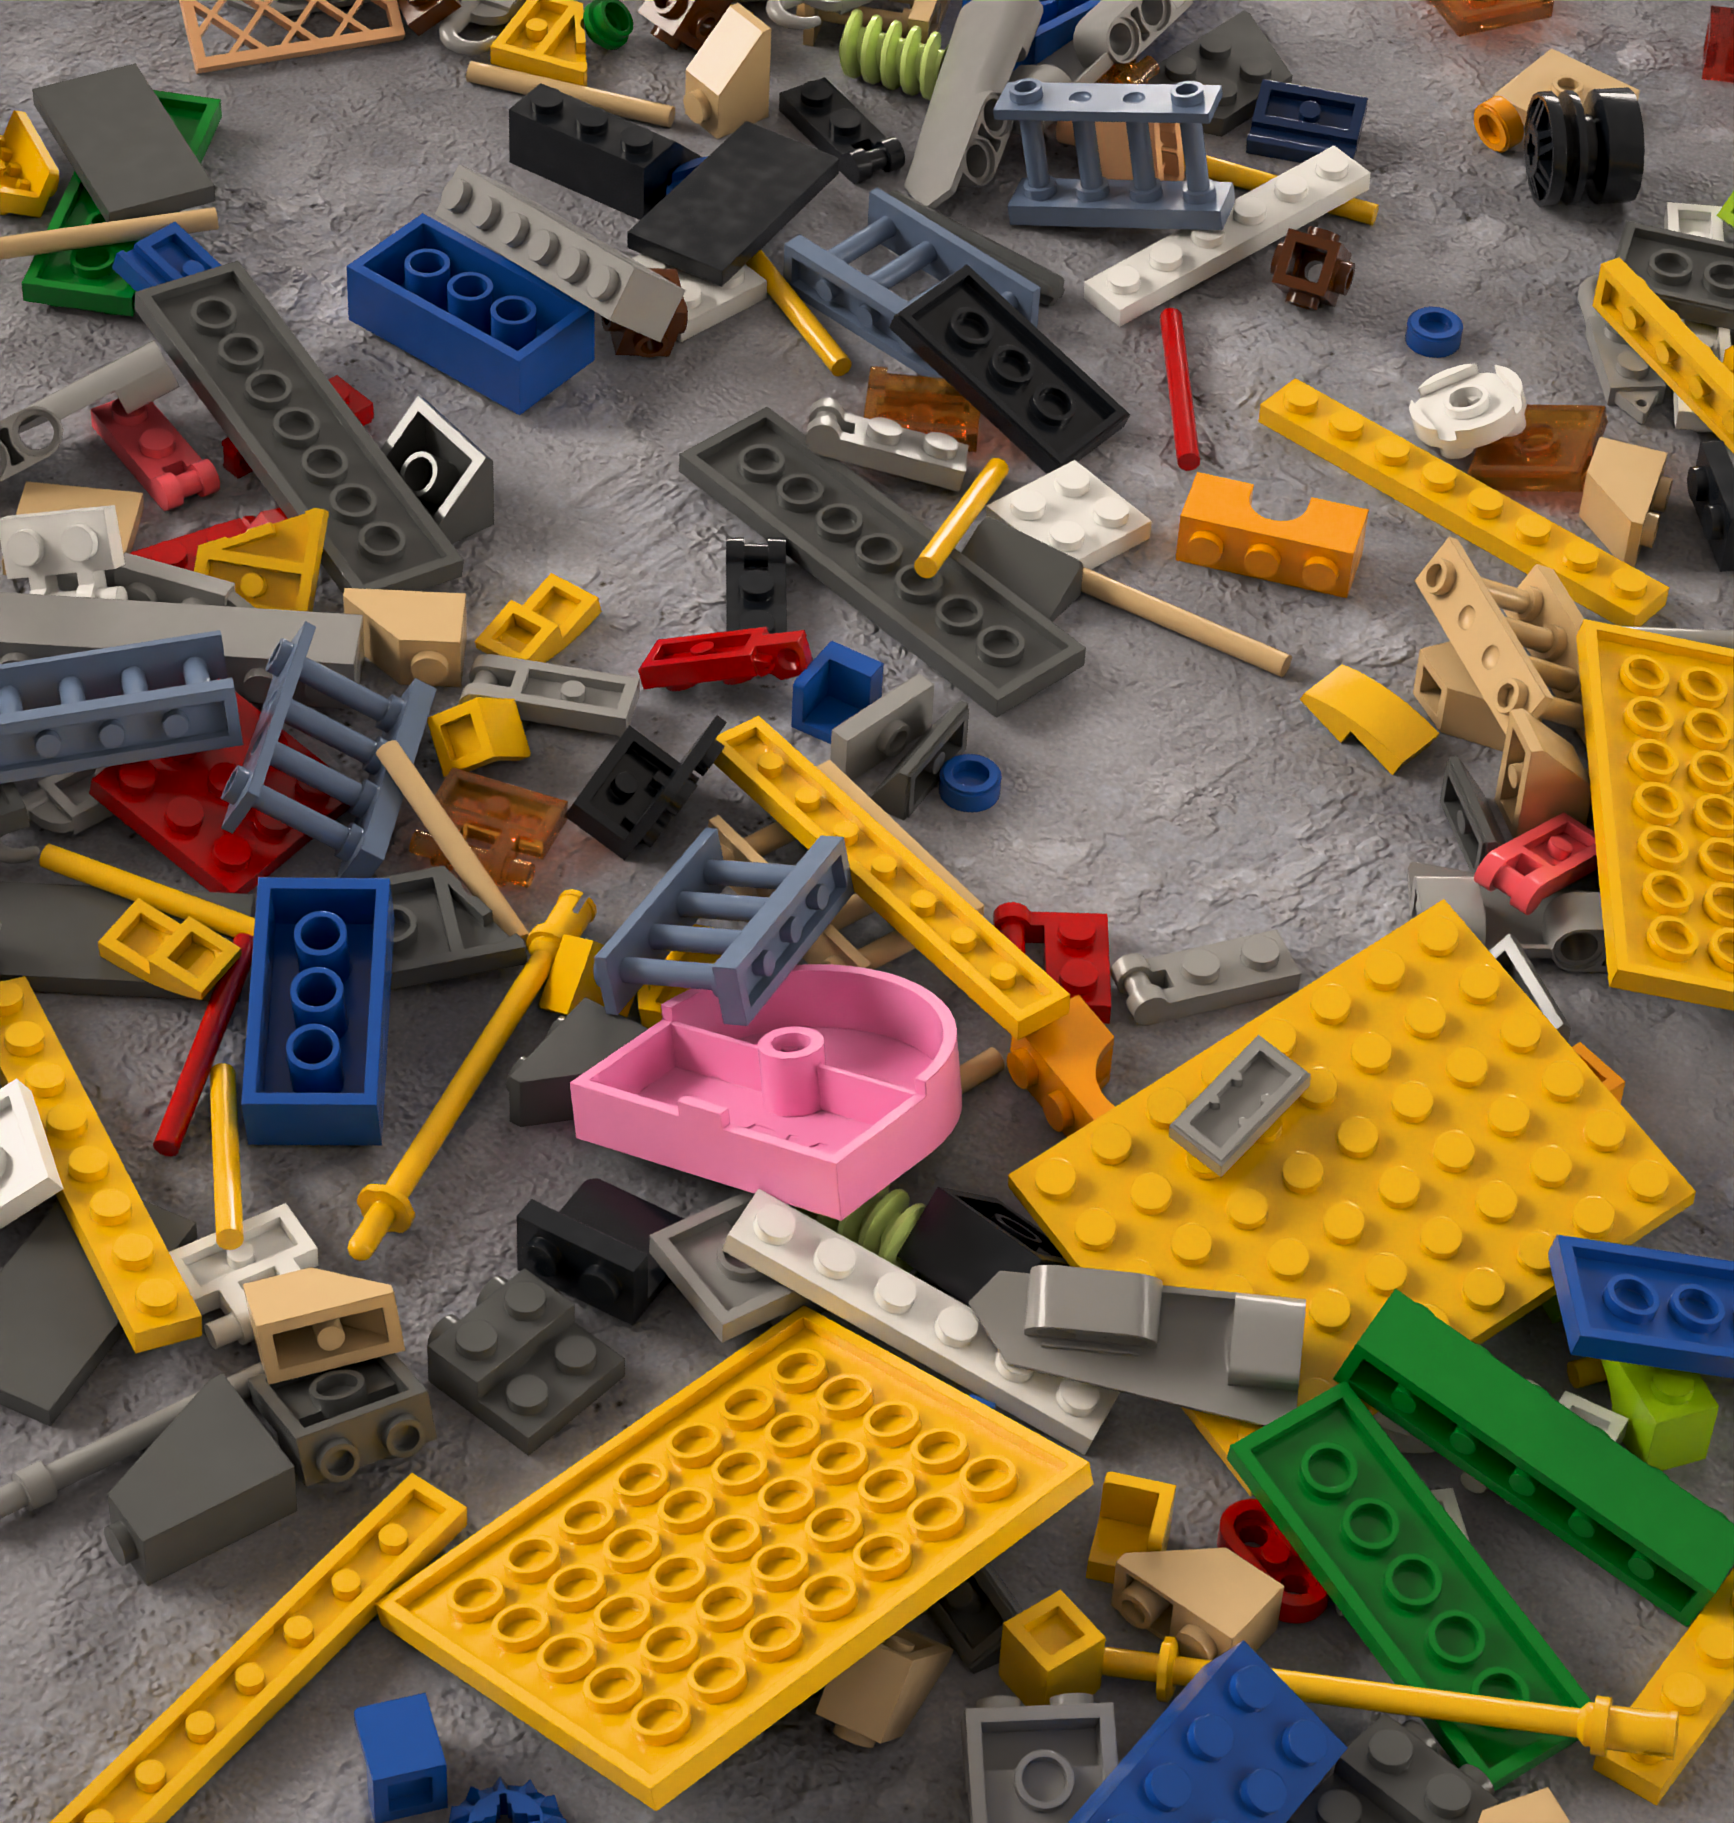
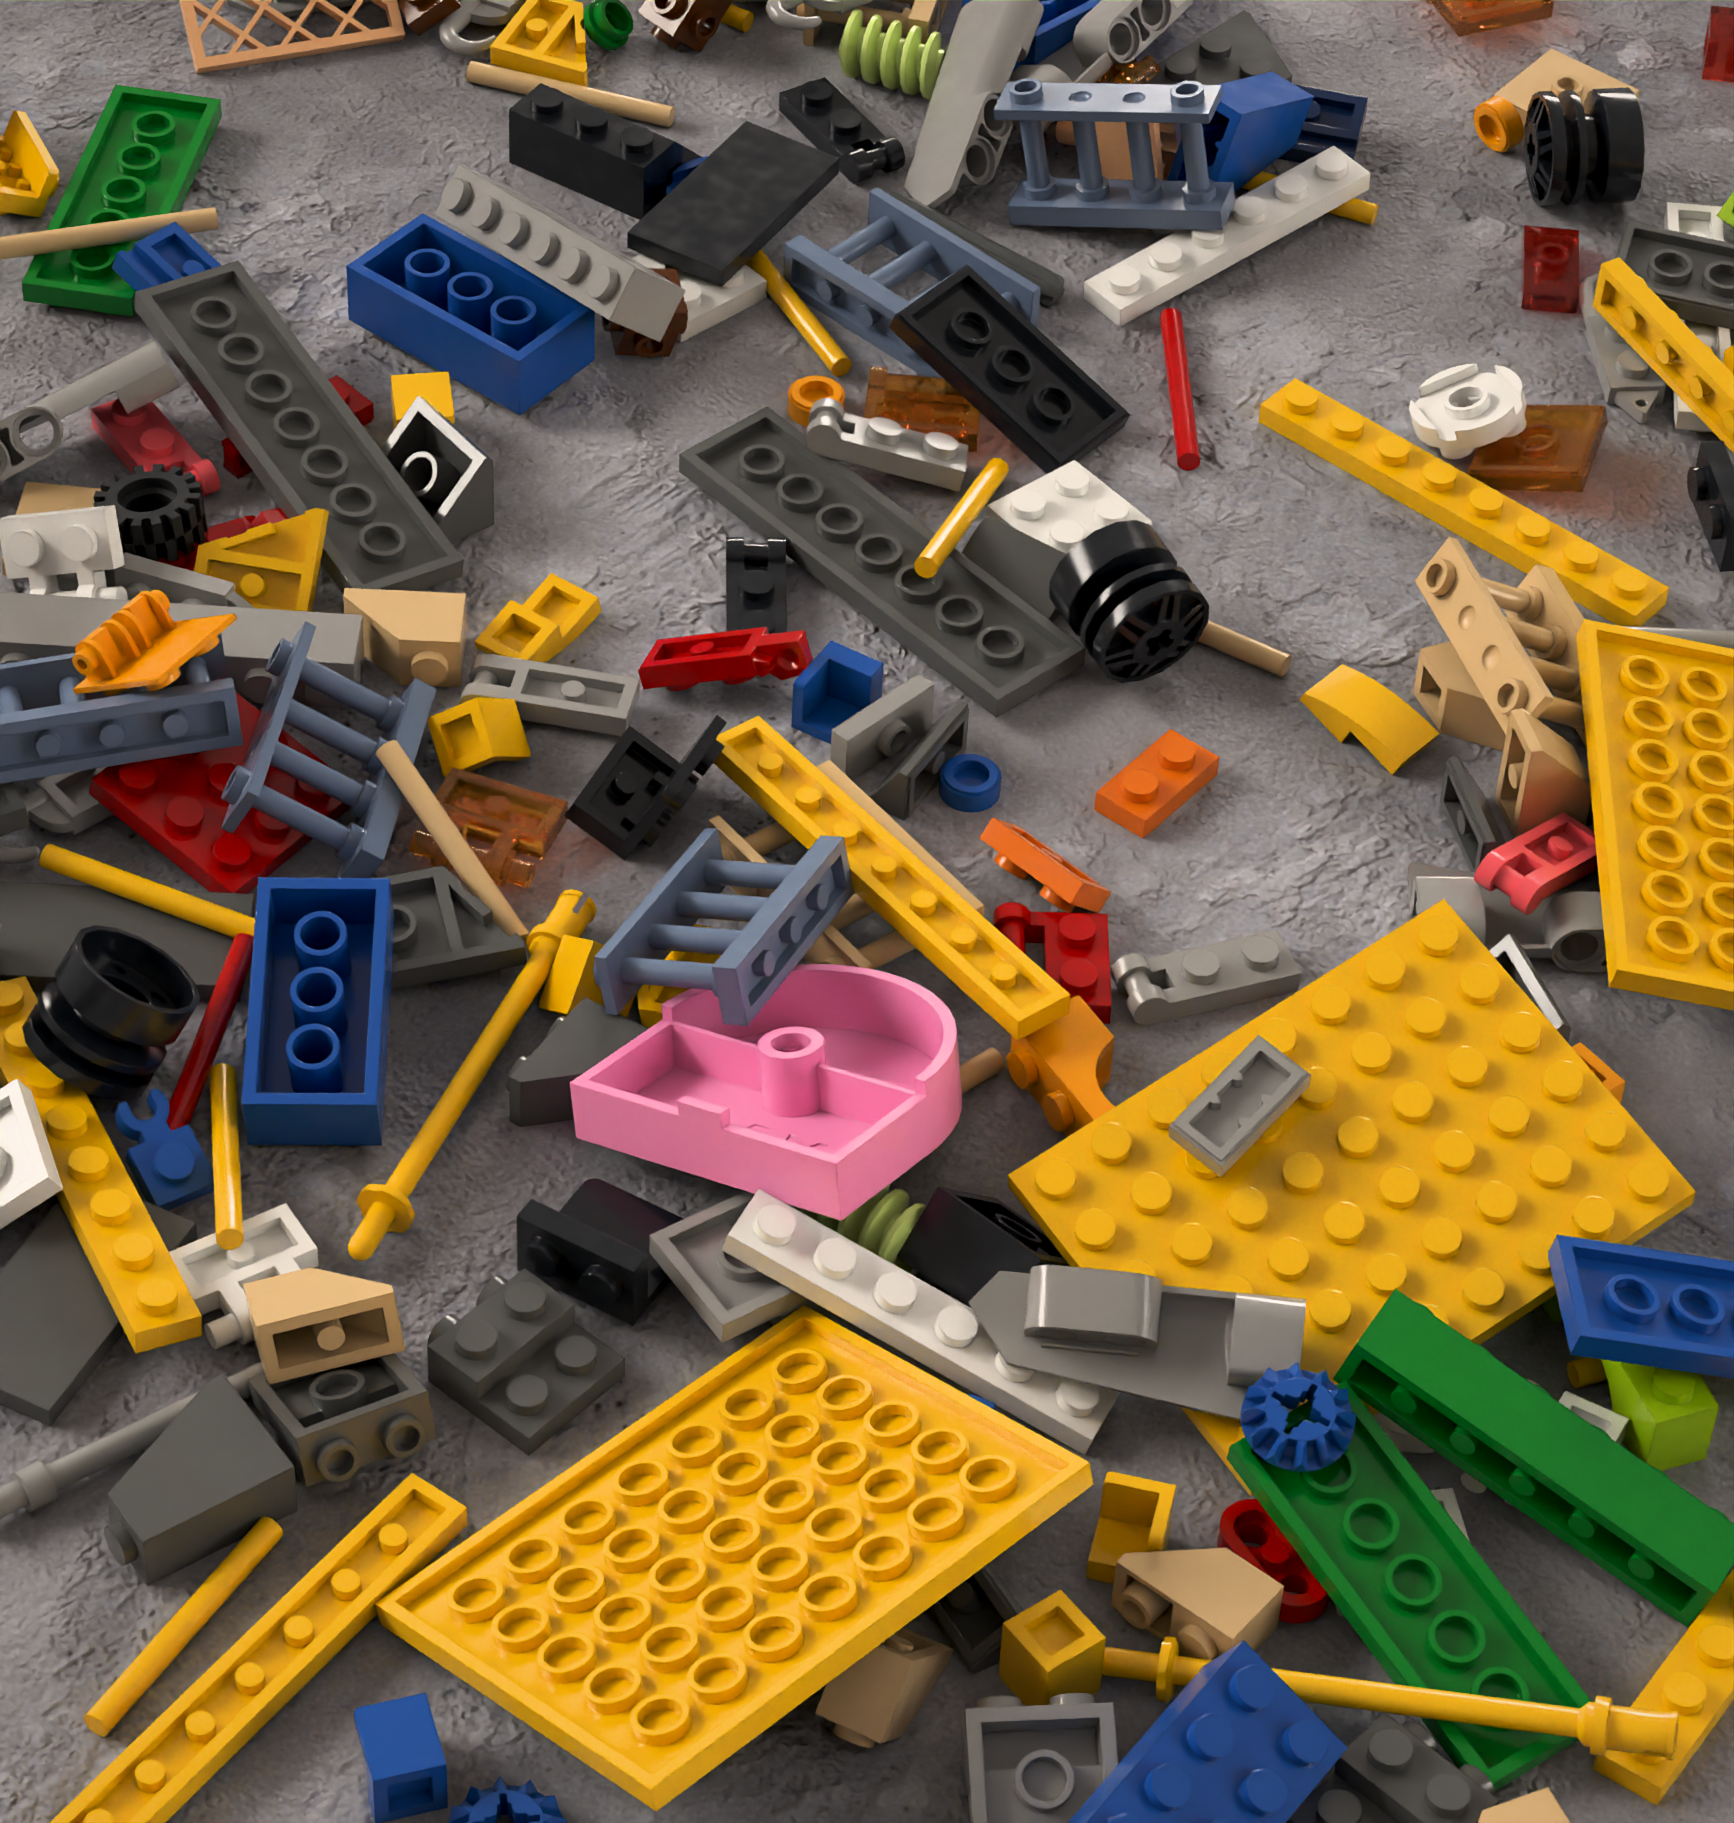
dark grey tile [32,63,216,222] -> none
yellow slope [98,898,242,1000] -> none
tan slope [683,3,771,139] -> none
light orange arch [1175,472,1369,598] -> none
reddish brown brick [1270,226,1355,311] -> none
blue tile [1405,307,1463,358] -> none
tan slope [1579,437,1673,568] -> none
none -> black wheel [22,925,200,1101]
none -> light orange hinge [72,590,237,696]
none -> yellow bar [84,1516,283,1737]
none -> black tyre [93,464,208,562]
none -> blue plate [115,1088,214,1210]
none -> yellow panel [391,371,455,430]
none -> light orange tile [787,375,845,427]
none -> orange plate [979,817,1112,913]
none -> black wheel [1049,520,1209,683]
none -> orange plate [1094,729,1220,839]
none -> blue slope [1166,72,1314,193]
none -> blue gear [1240,1362,1357,1472]
none -> clear red plate [1521,225,1579,314]

